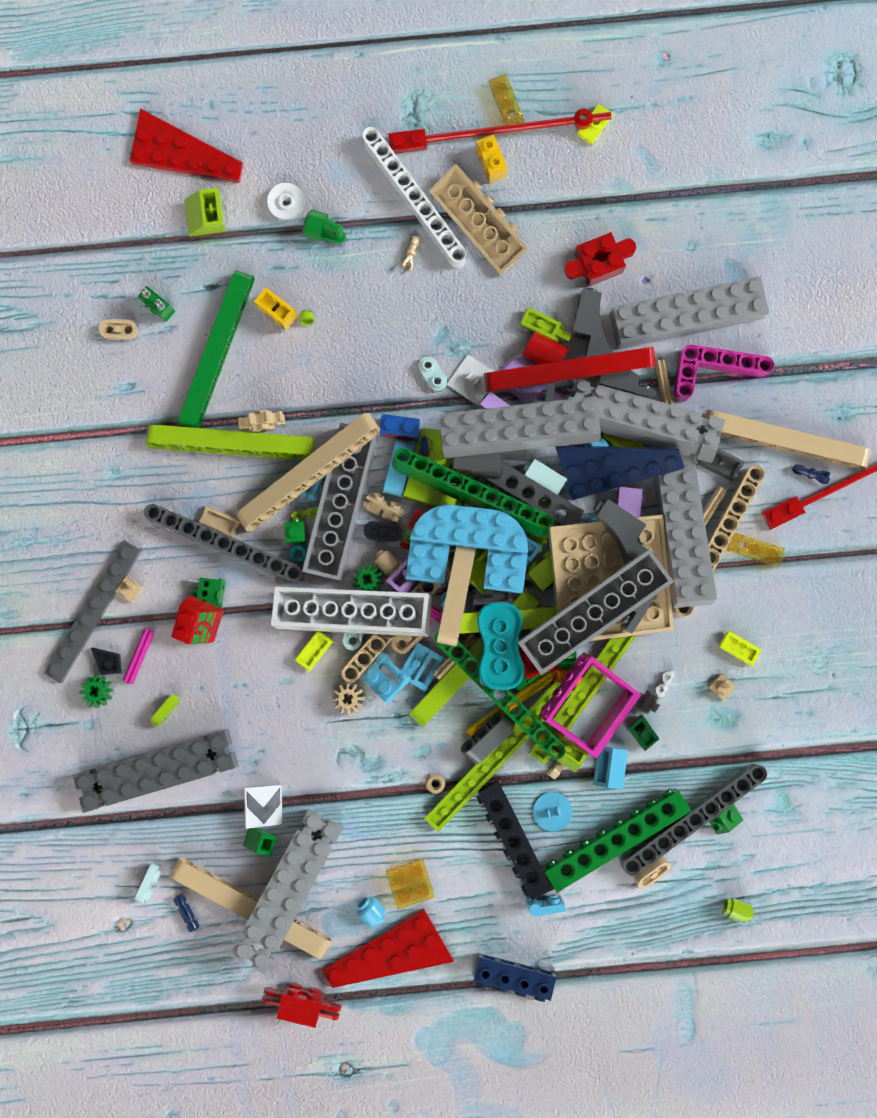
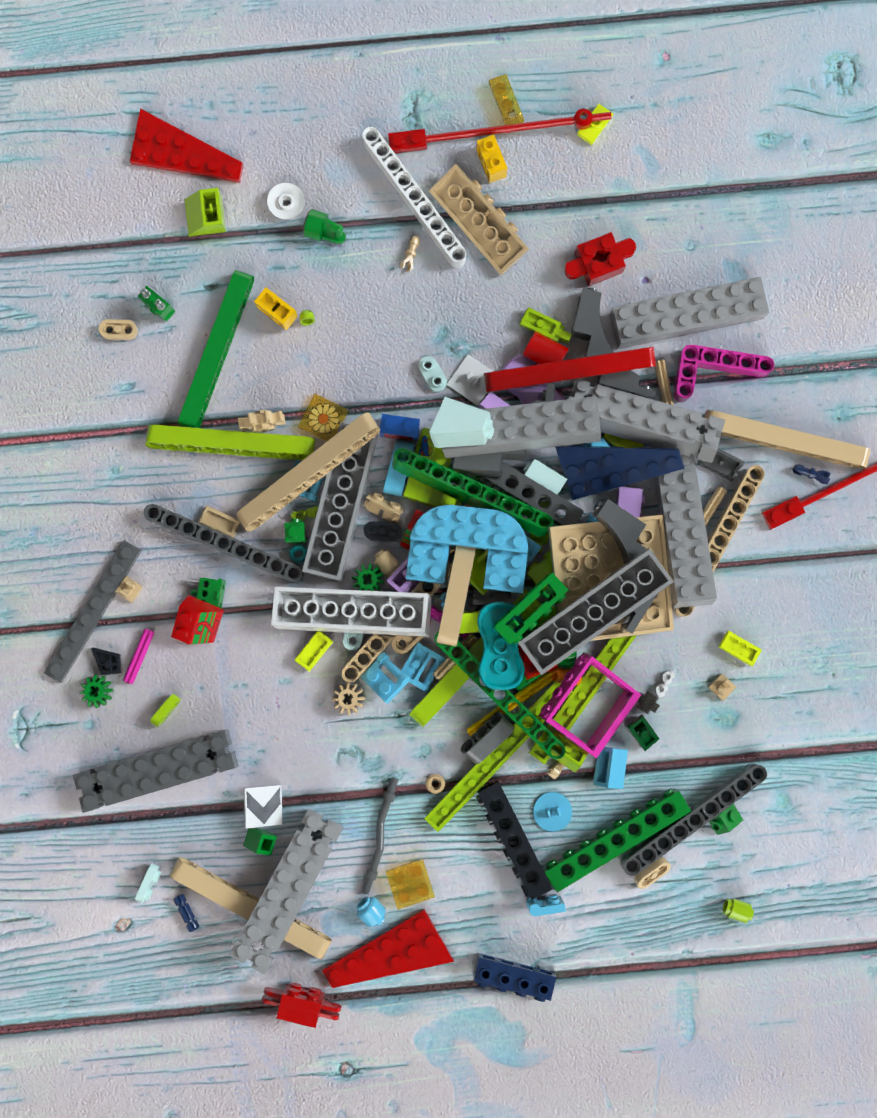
clear yellow plate [727,533,785,567] -> none
none -> clear yellow tile [298,394,349,442]
none -> dark grey bar [362,777,399,895]
none -> light aqua slope [429,397,494,448]
none -> green brick [492,572,568,645]

